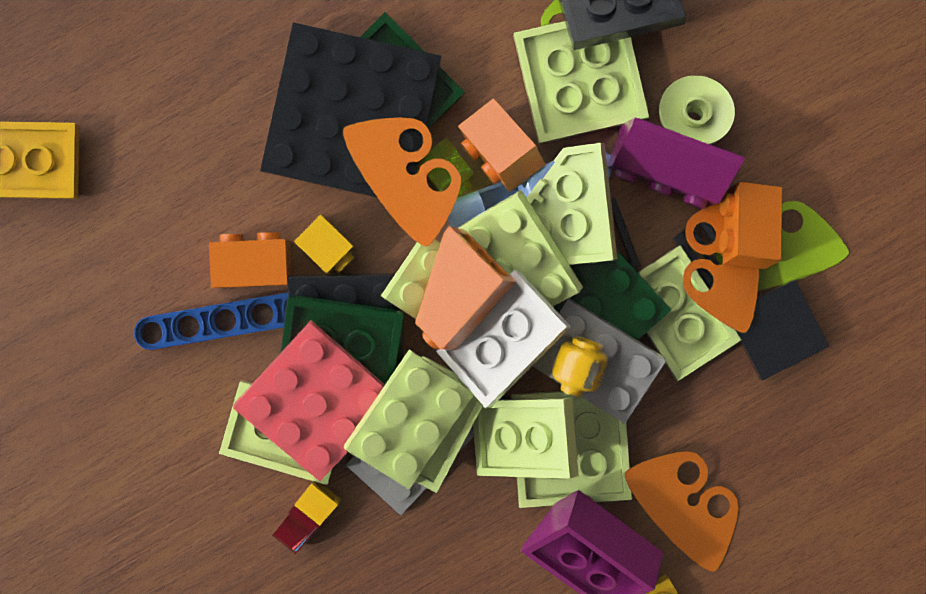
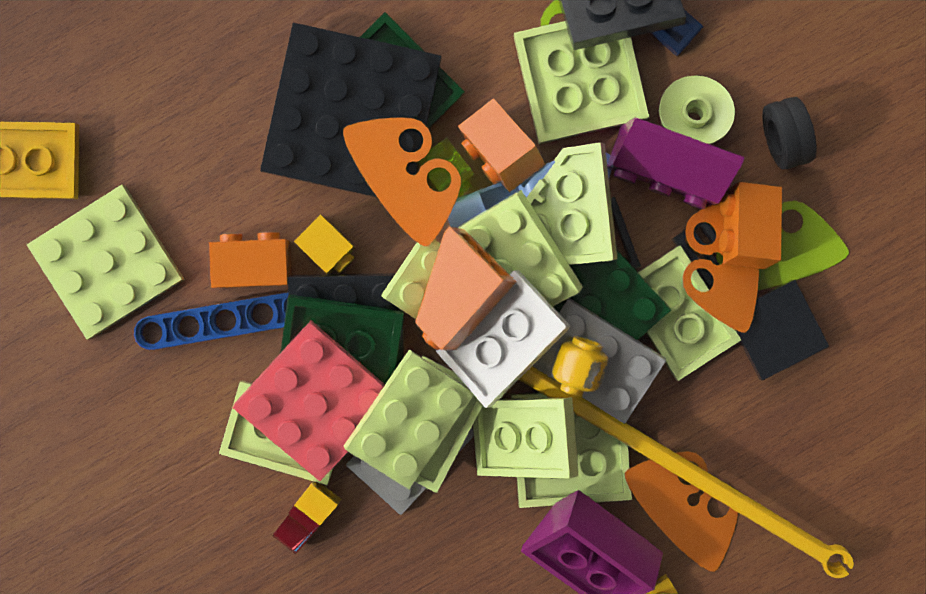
none -> yellowish green plate [27,185,185,340]
none -> yellow hinge [519,366,854,578]
none -> dark blue tile [651,9,704,57]
none -> black tyre [762,97,817,170]

